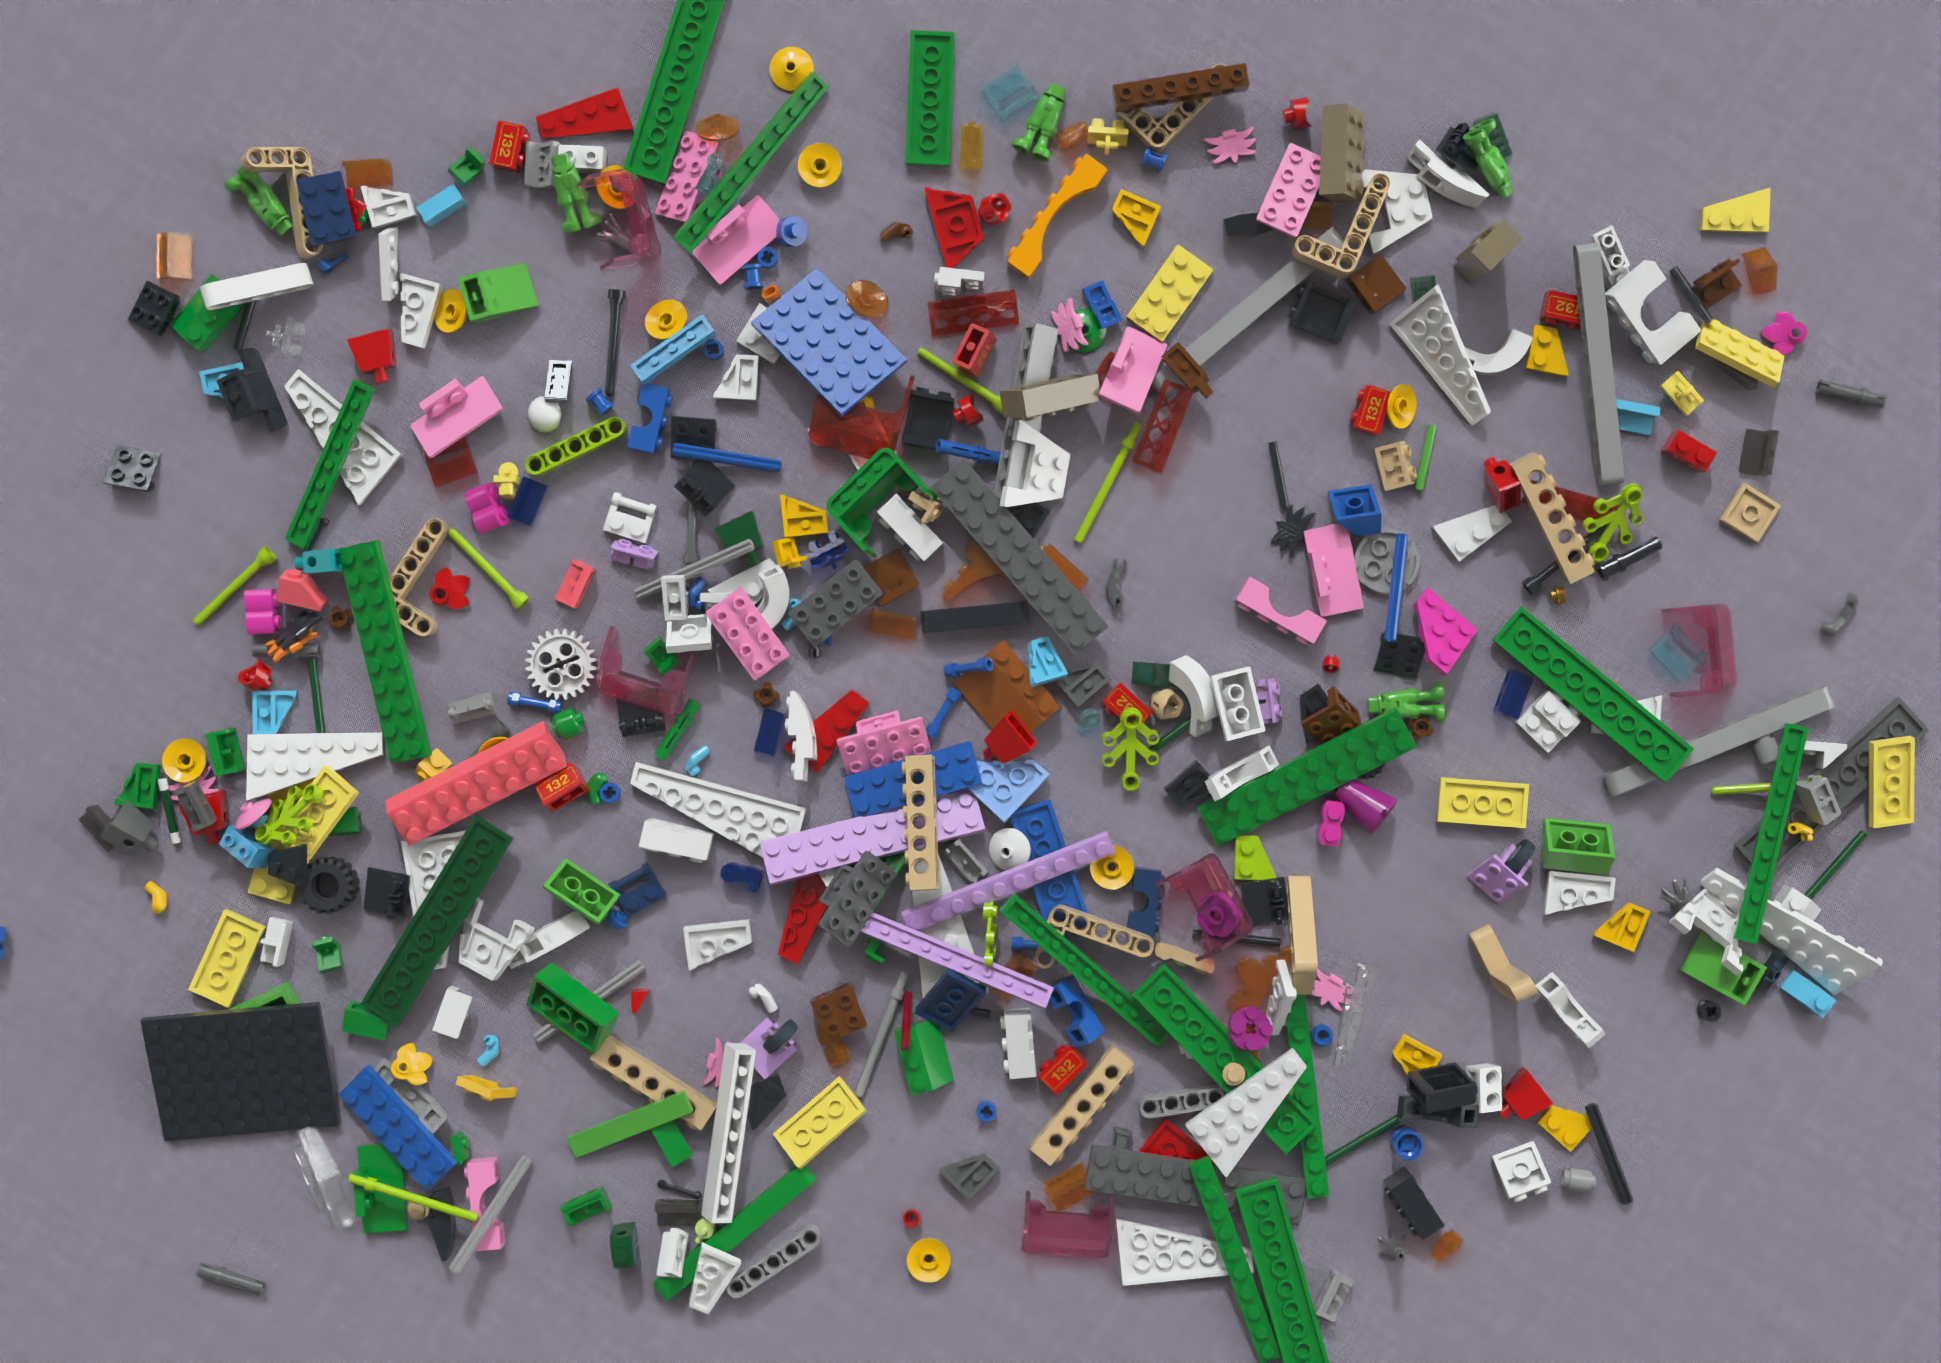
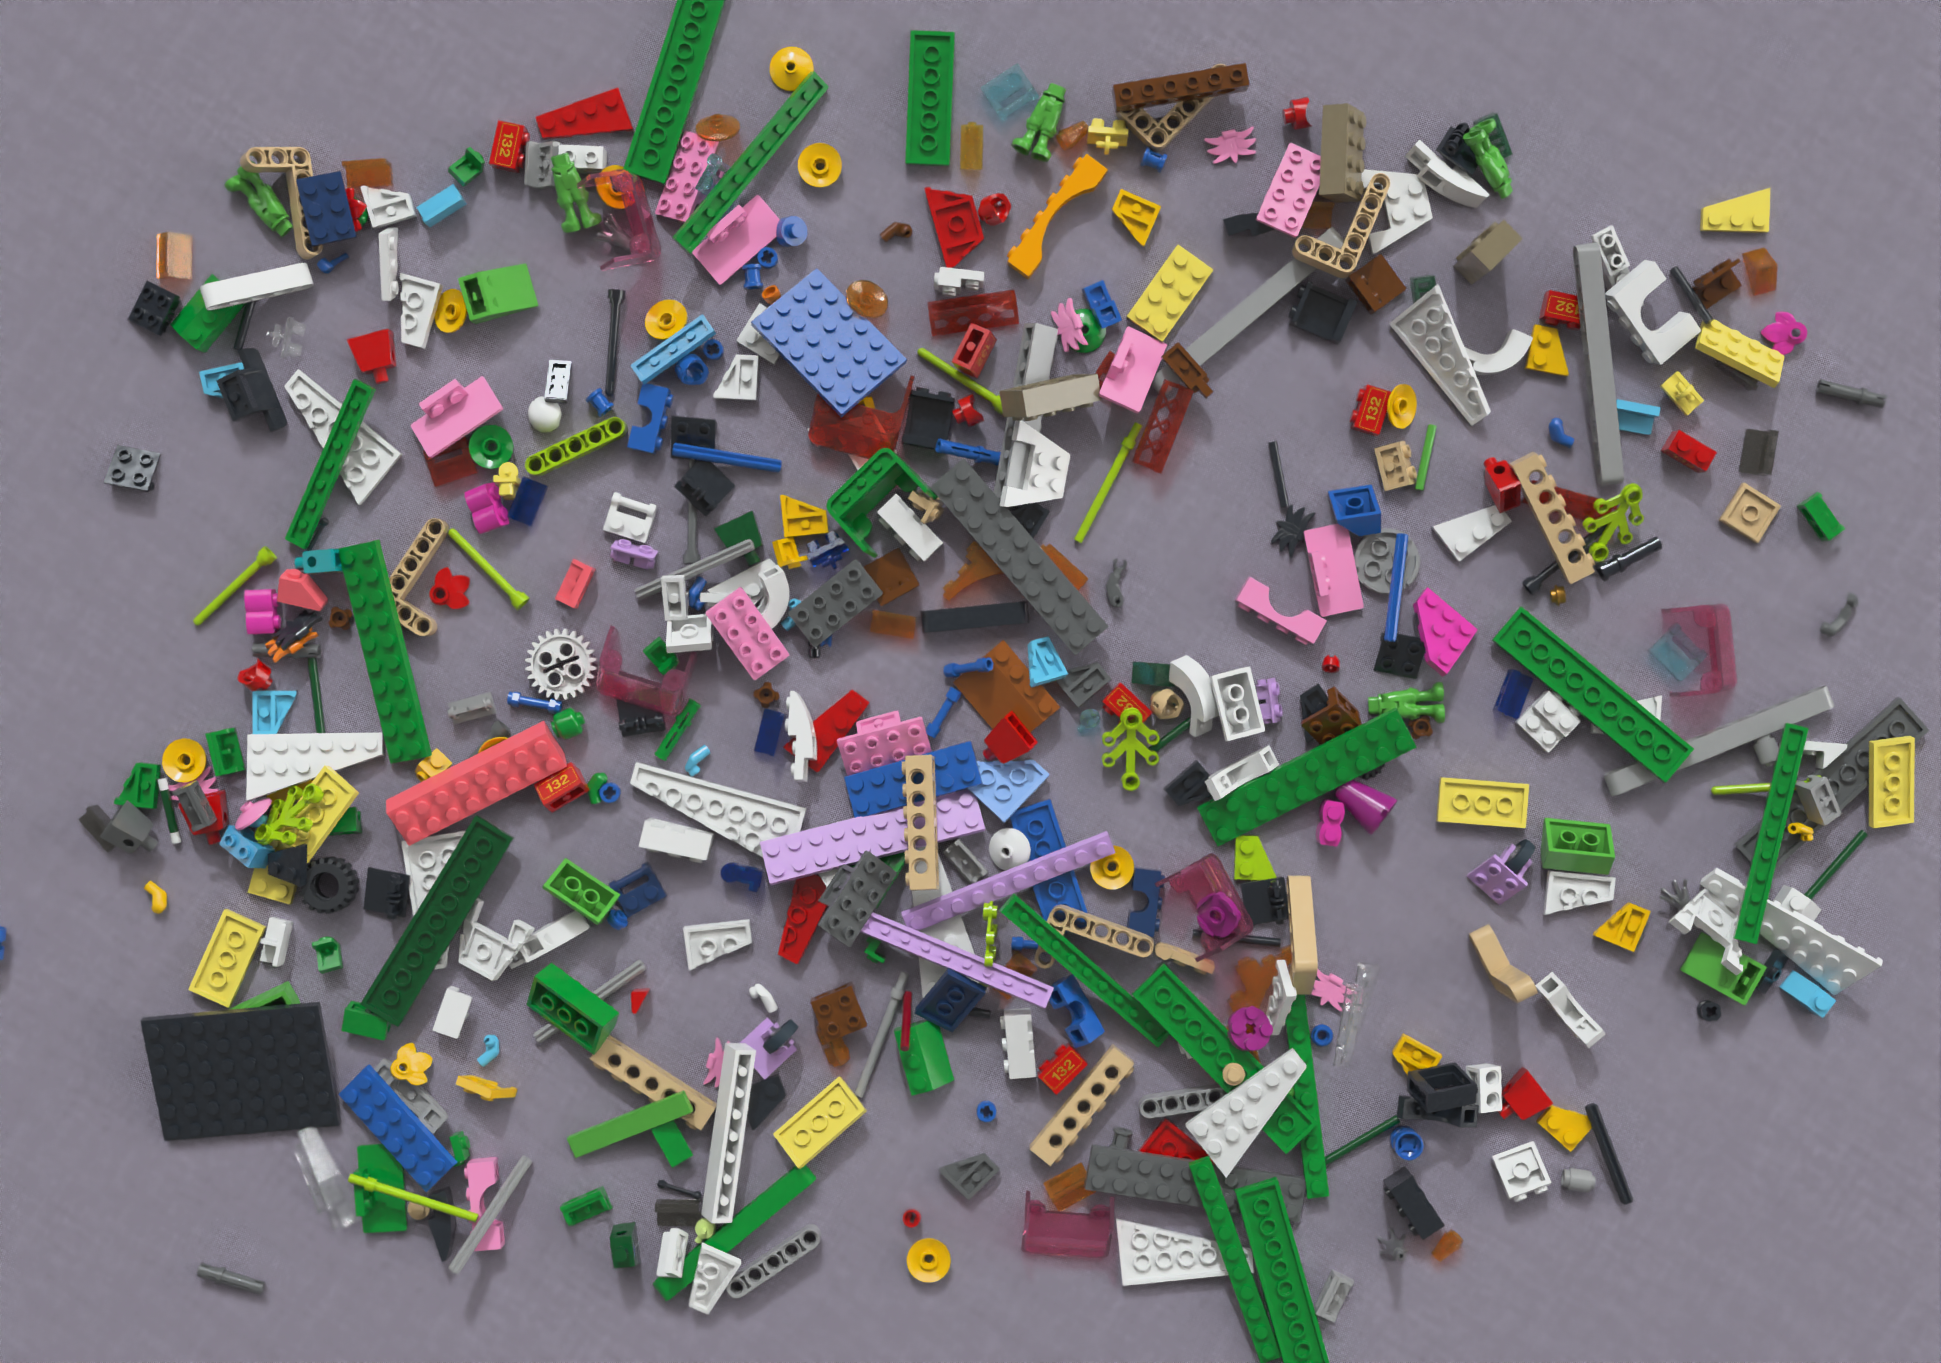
none -> green dish [469,425,514,469]
none -> blue piece [675,354,709,385]
none -> blue arm [1548,418,1575,448]
none -> green hinge [1797,492,1845,542]

